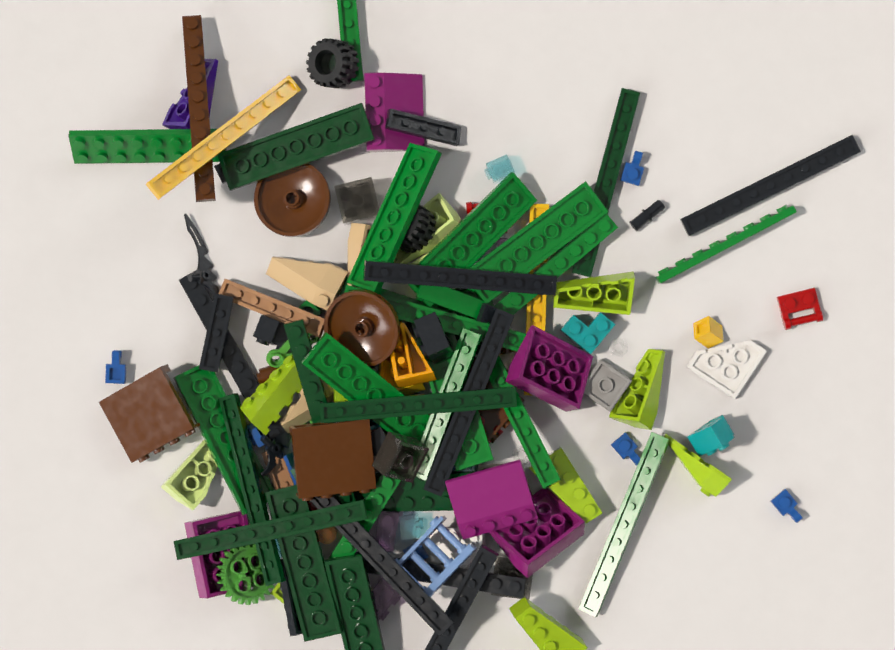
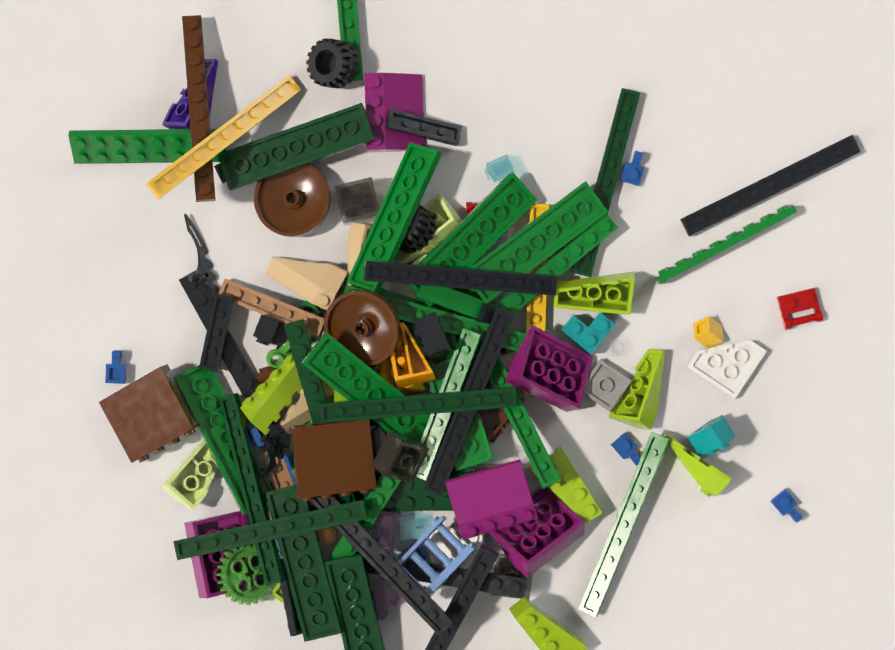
black axle [629,200,665,232] -> none

